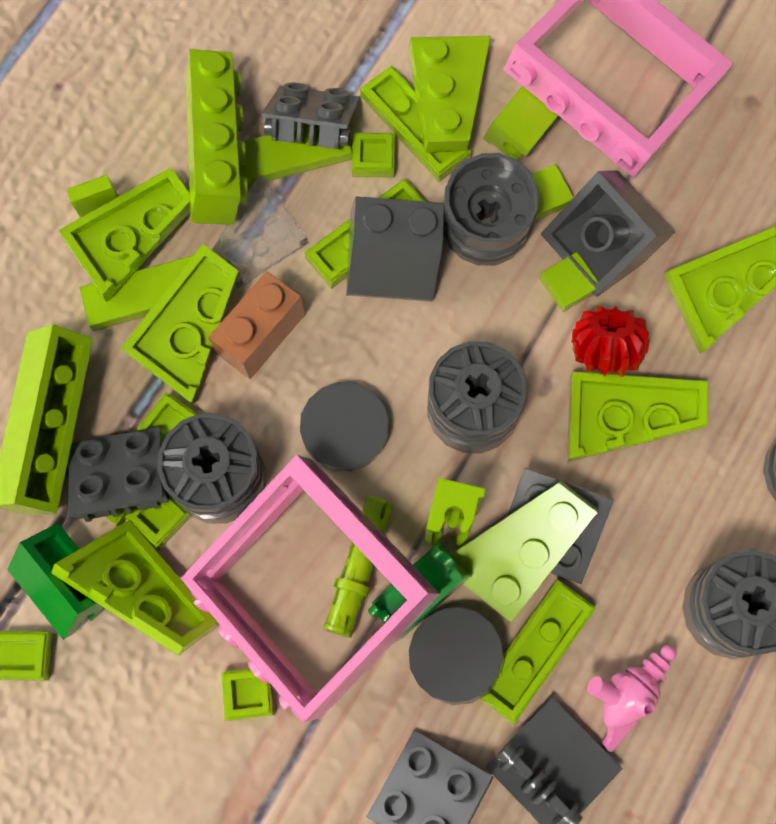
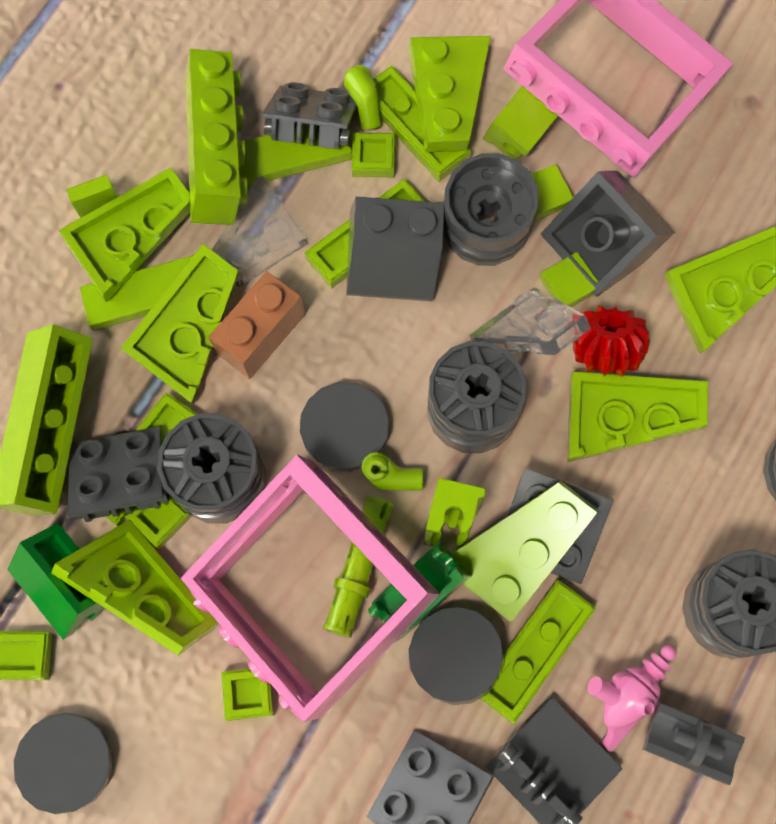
none -> dark grey tile [13,713,114,814]
none -> lime arm [344,65,381,130]
none -> lime arm [361,452,423,491]
none -> clear wing [469,287,591,355]
none -> dark grey hips [642,703,745,785]

